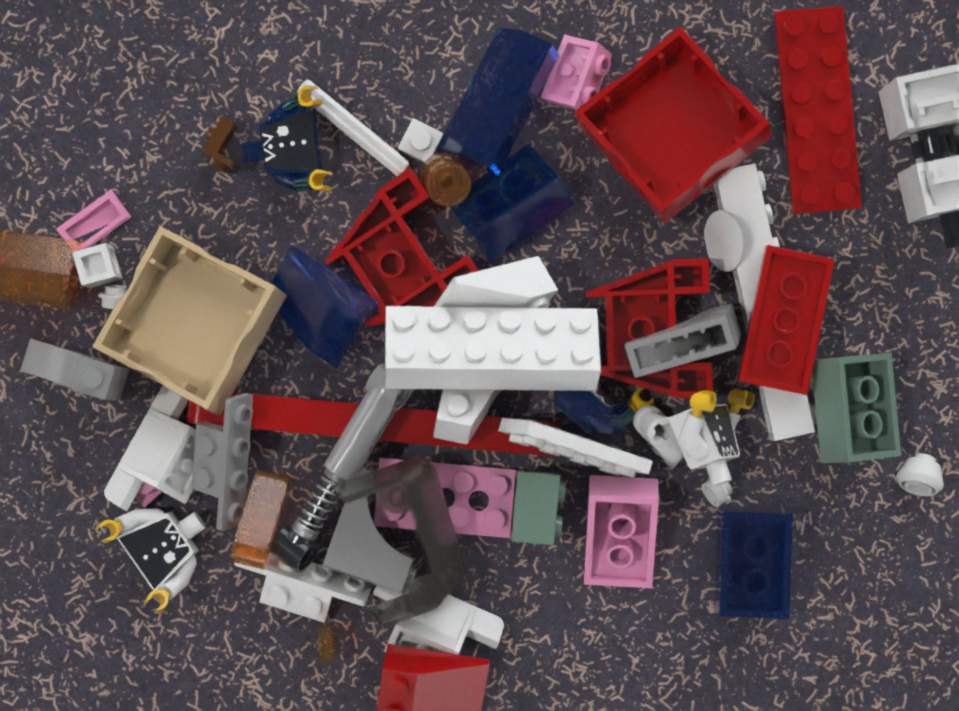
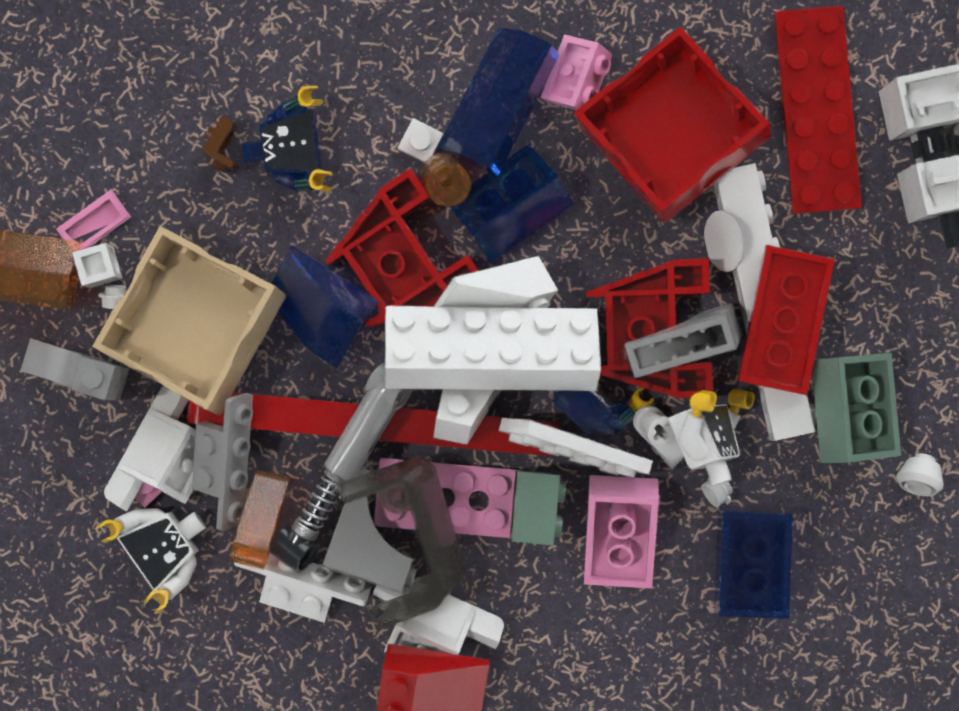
white axle [297,80,409,176] -> none
clear orange tile [317,624,336,663] -> none

